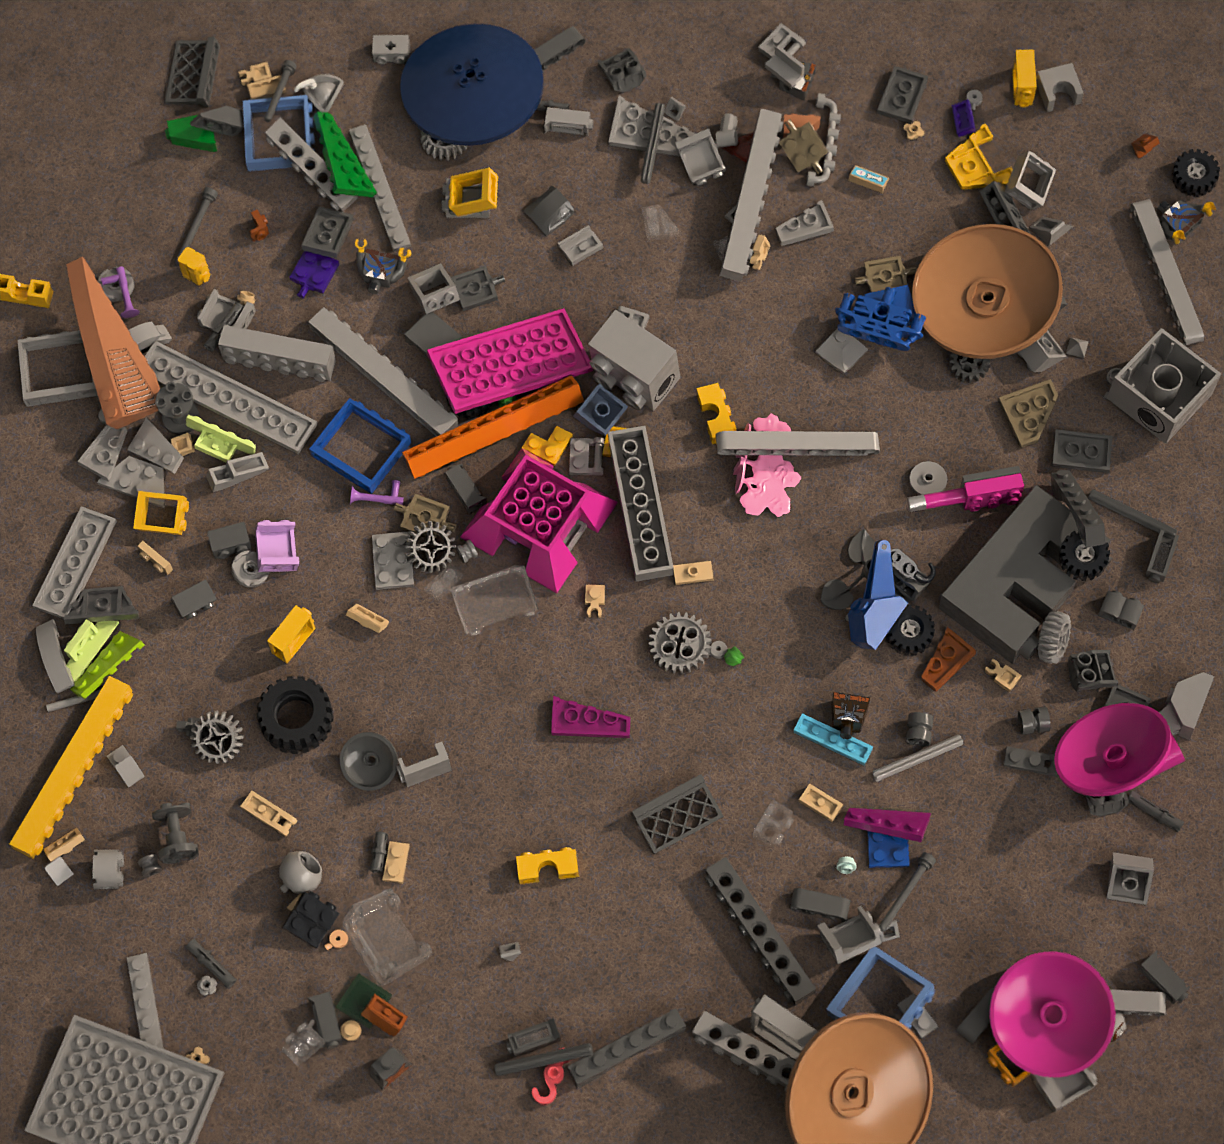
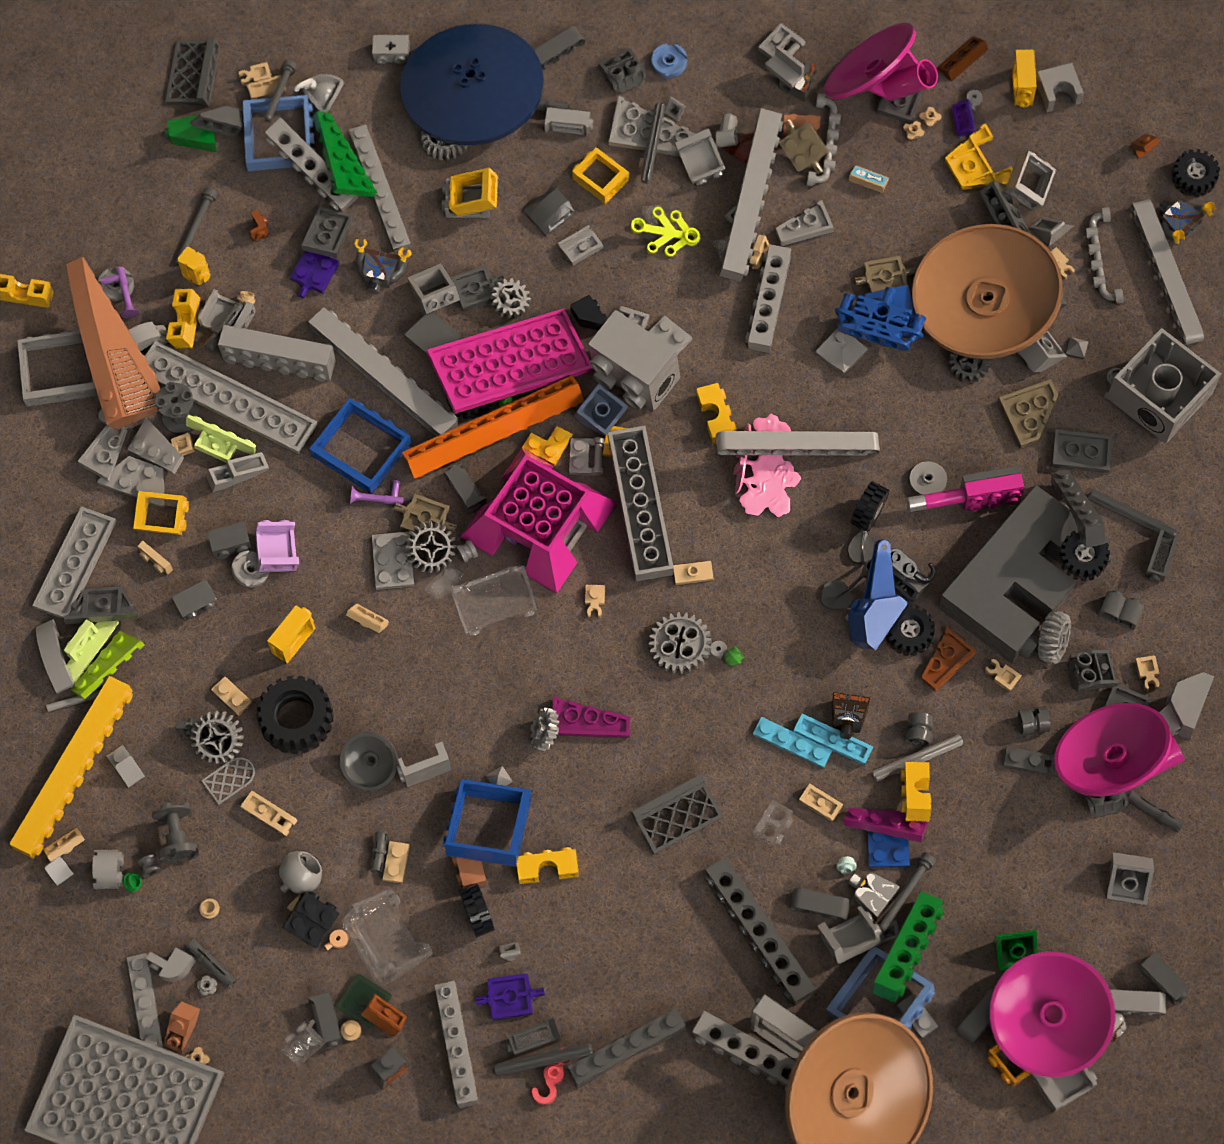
none -> green plate [122,872,142,892]
none -> light grey brick [146,948,196,982]
none -> nougat slope [163,1002,200,1053]
none -> yellow arch [166,289,201,349]
none -> tan plate [199,899,220,919]
none -> light grey window [201,757,255,805]
none -> tan plate [211,677,252,716]
none -> light grey brick [435,981,479,1108]
none -> blue window [442,779,531,866]
none -> nougat slope [452,856,487,888]
none -> black wheel [458,883,495,937]
none -> dark purple plate [475,973,545,1020]
none -> light grey slope [486,766,513,786]
none -> light grey gear [490,278,531,318]
none -> light grey gear [530,708,559,751]
none -> black slope [570,295,608,331]
none -> yellow window [572,148,629,204]
none -> neon yellow plant [630,207,700,257]
none -> light grey plate [649,316,692,355]
none -> medium blue plate [652,44,687,79]
none -> light grey brick [745,245,792,353]
none -> medium azure plate [753,717,832,768]
none -> dark pink dish [824,23,938,101]
none -> light grey torso [849,872,900,921]
none -> black wheel [850,481,890,532]
none -> green brick [873,891,945,1003]
none -> yellow arch [901,762,931,822]
none -> tan plate [920,107,941,127]
none -> reddish brown slope [937,36,988,82]
none -> green slope [993,929,1038,972]
none -> tan plate [1050,247,1075,279]
none -> light grey bar [1086,207,1123,304]
none -> tan plate [1135,655,1159,691]

